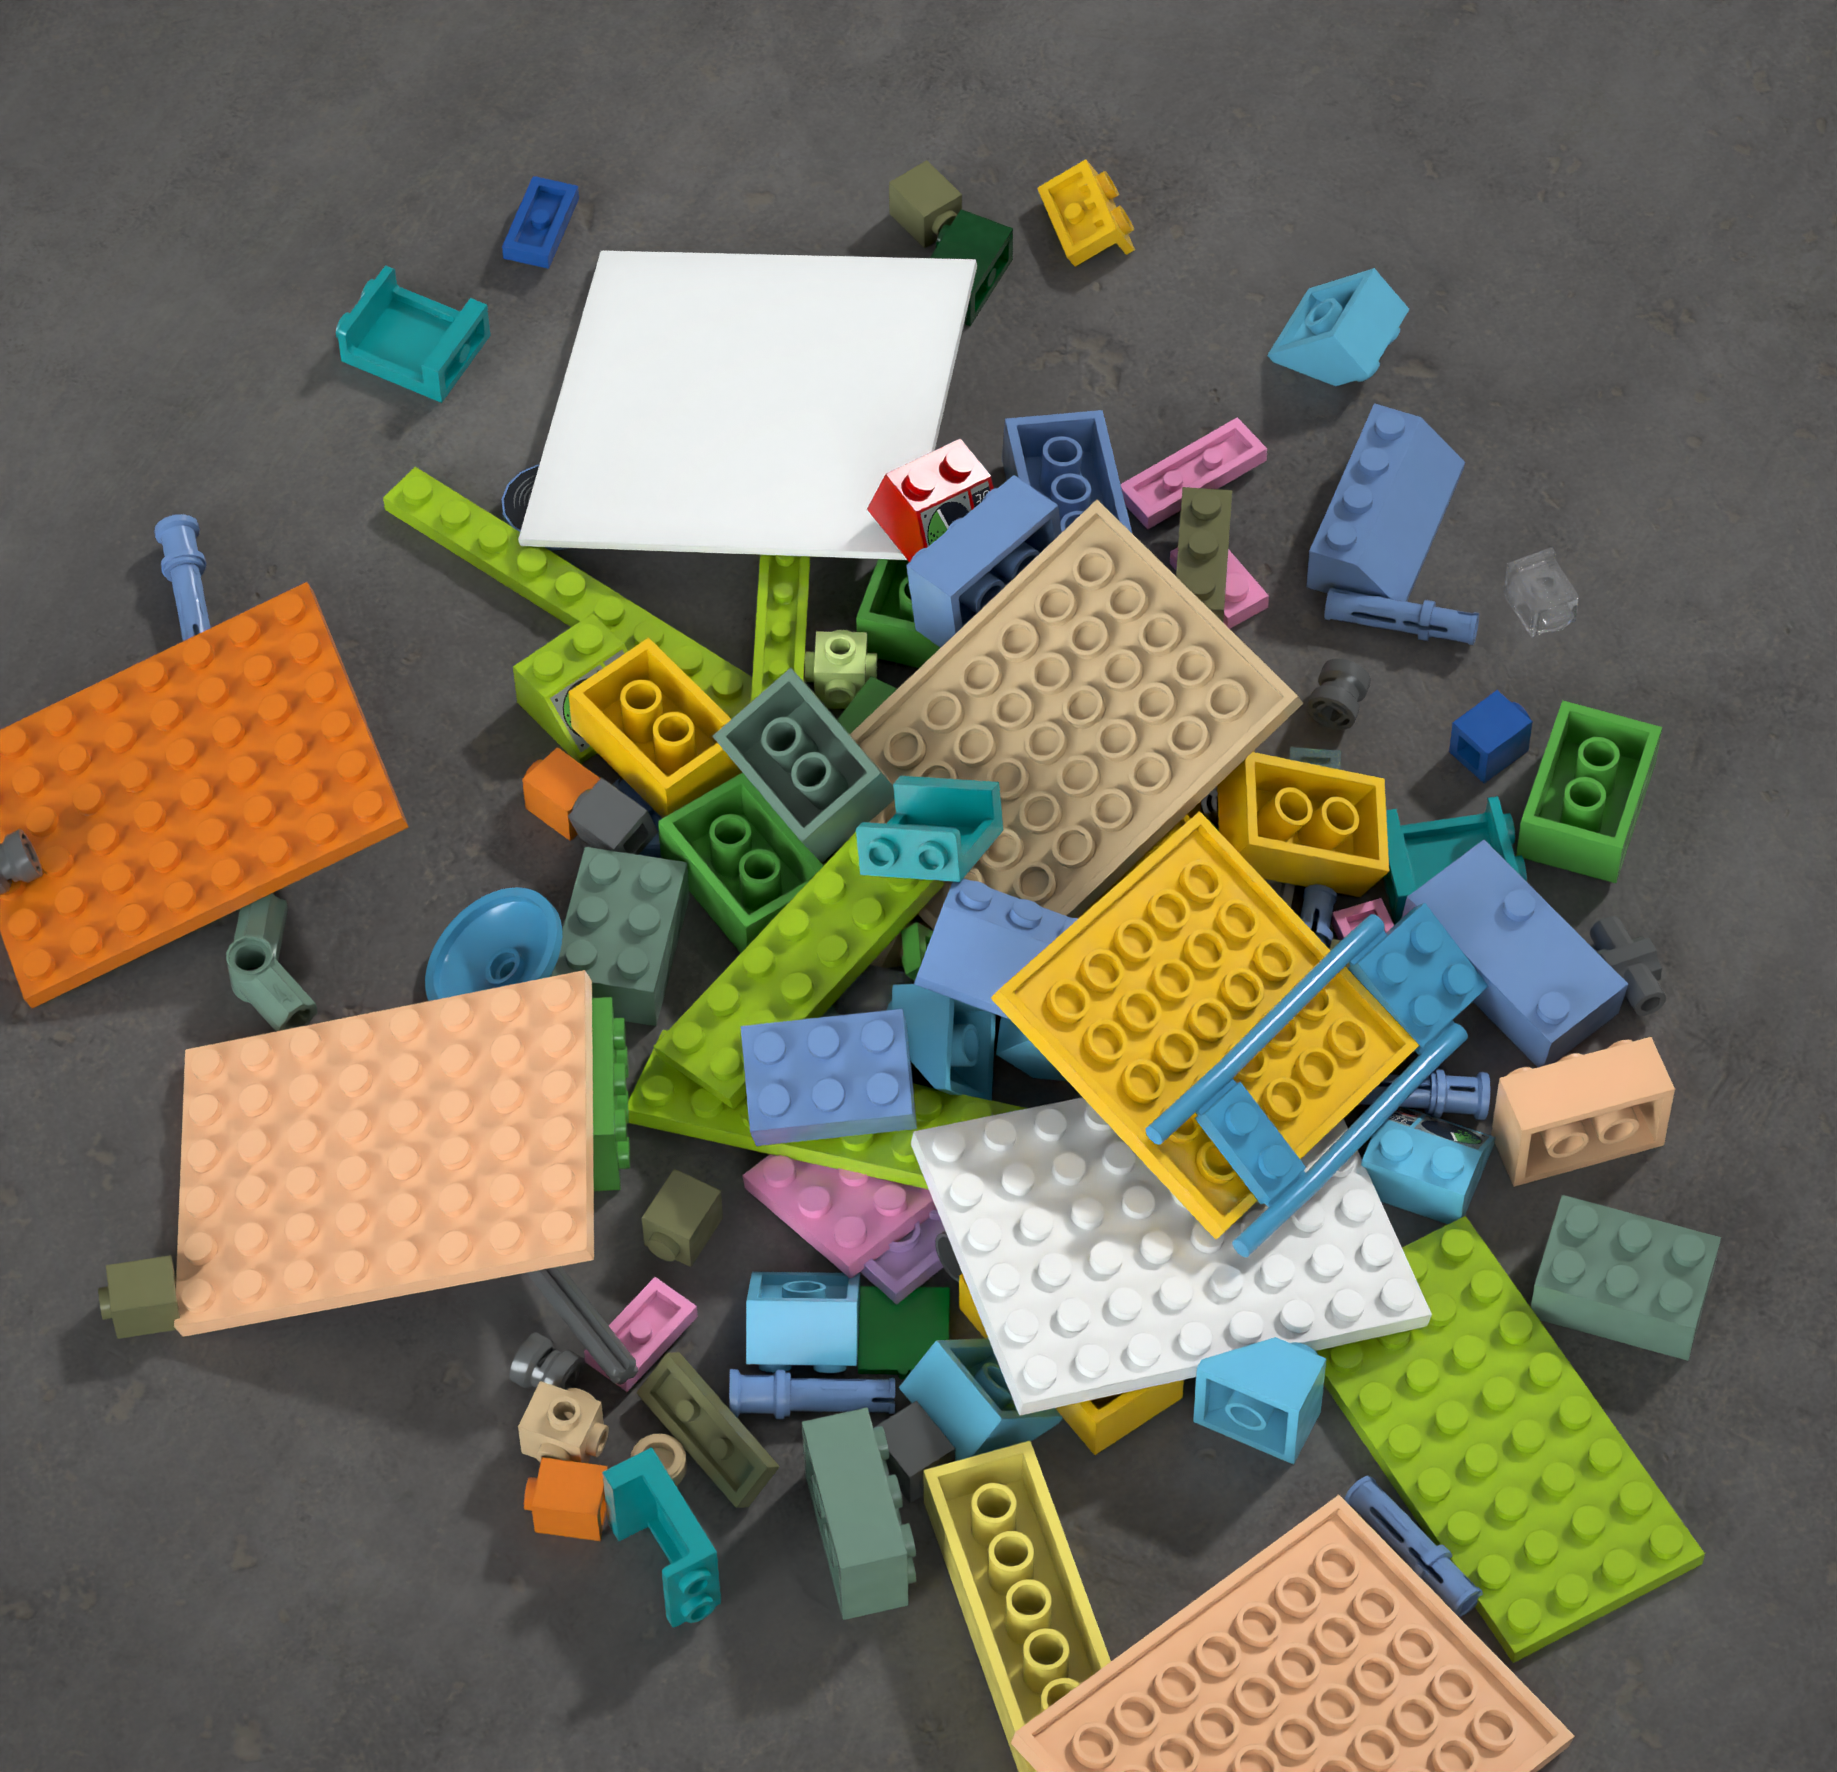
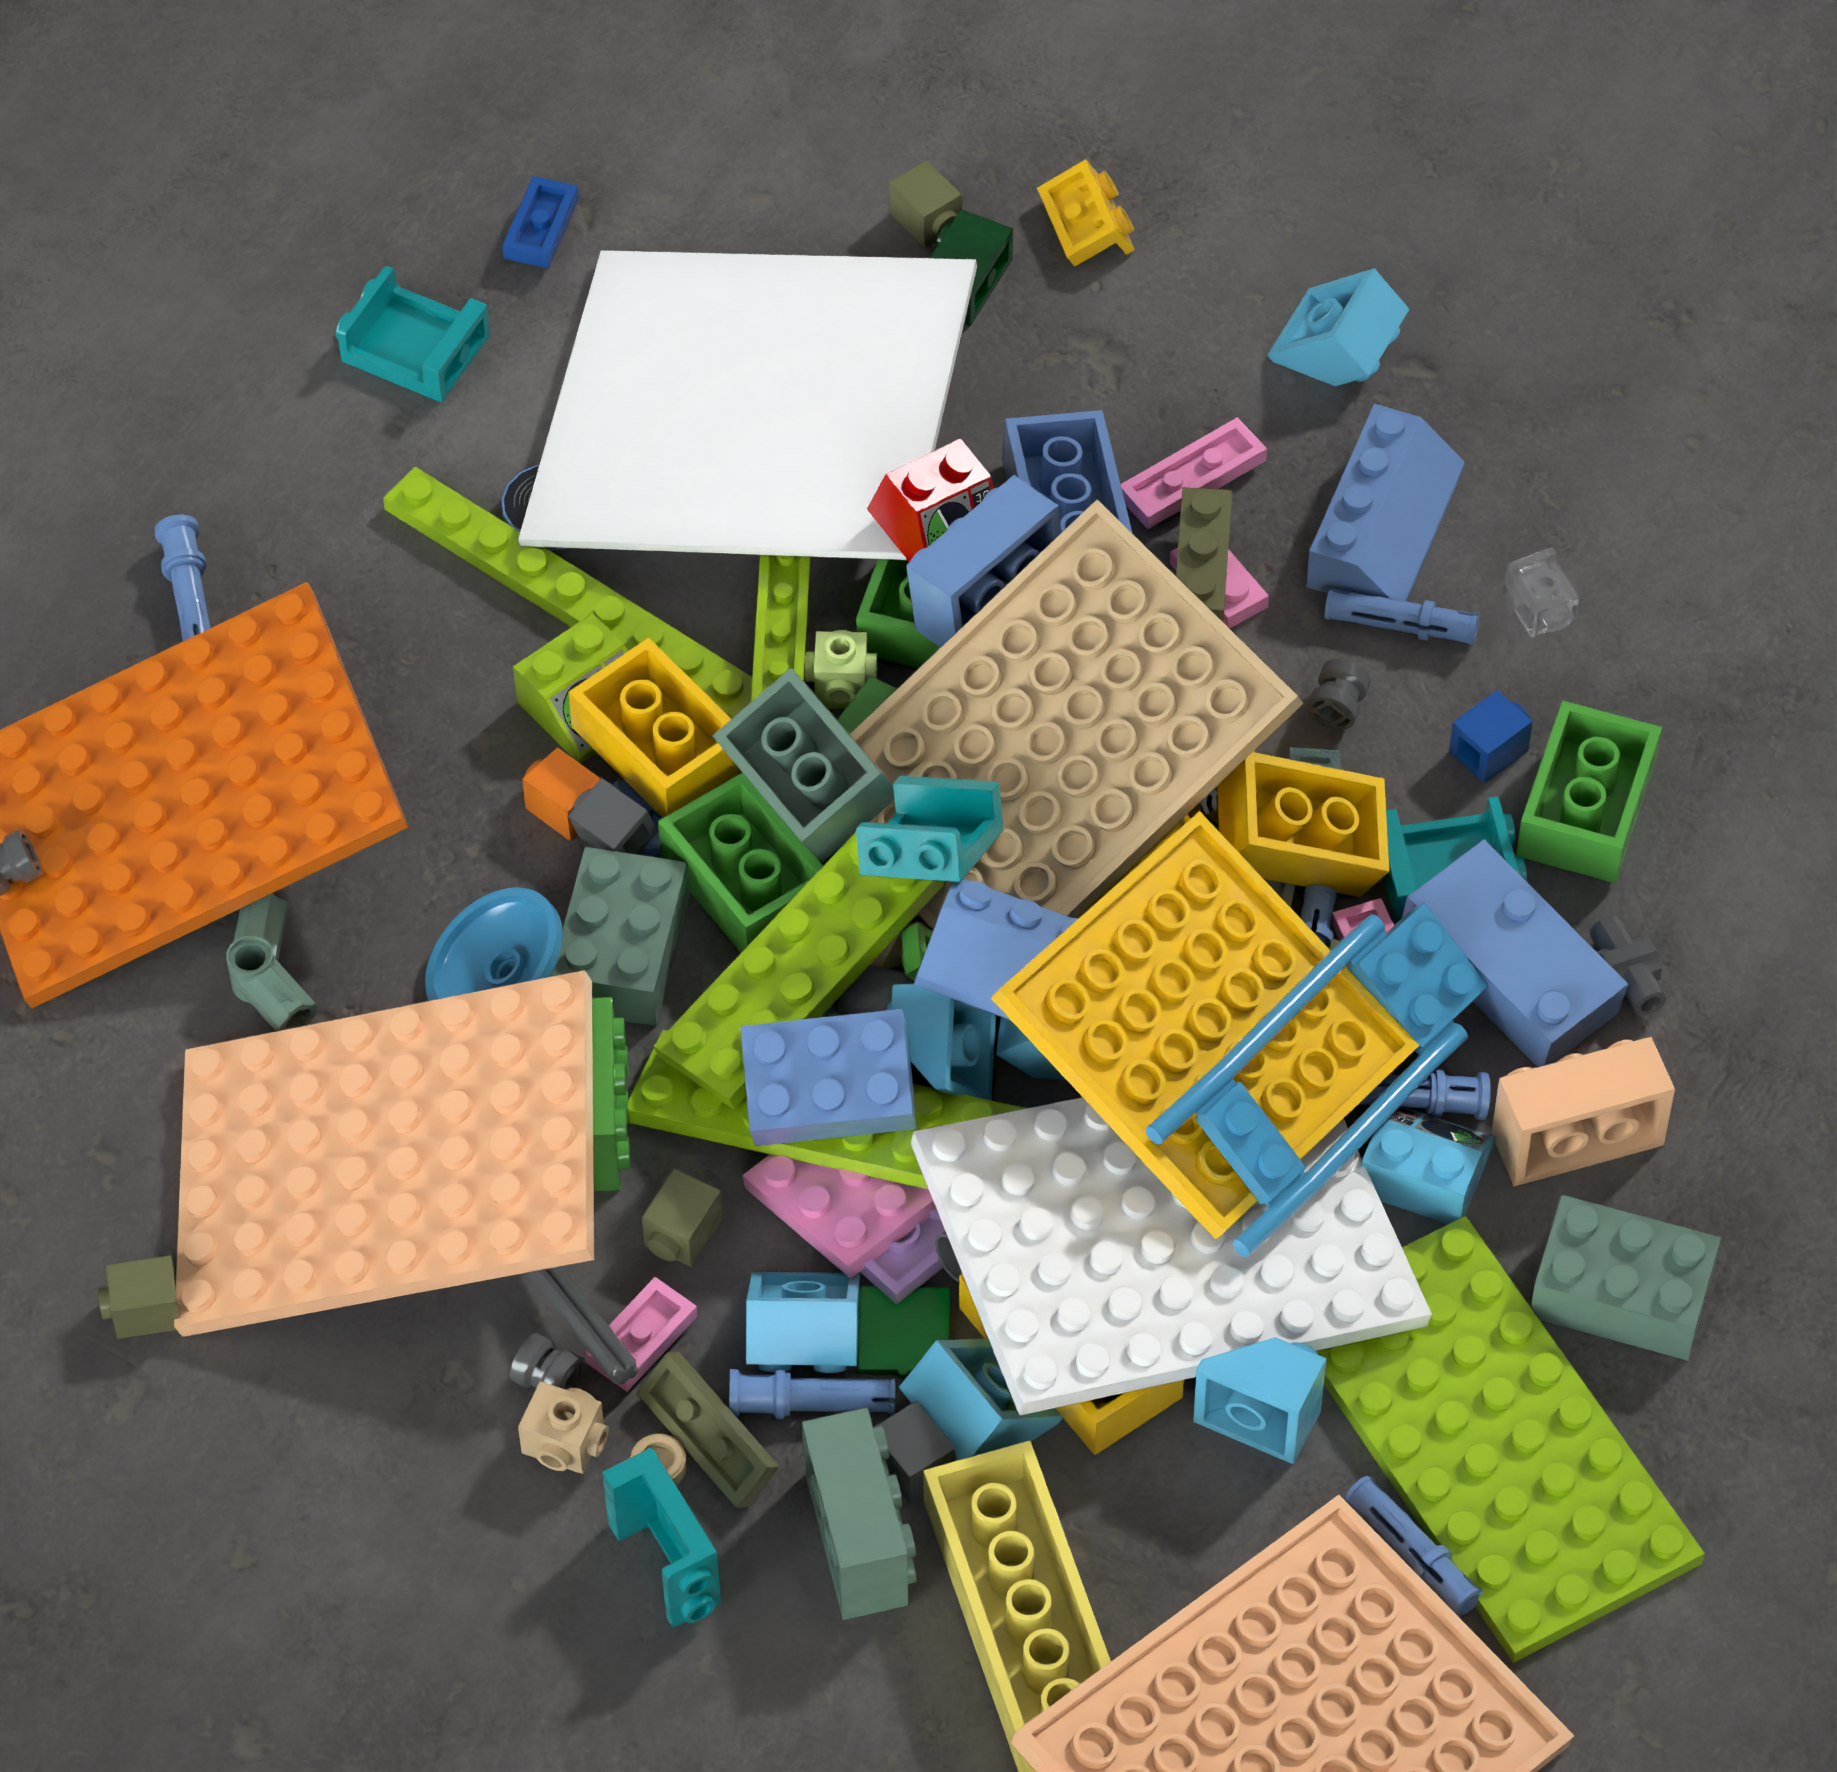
orange brick [524,1457,608,1541] -> none

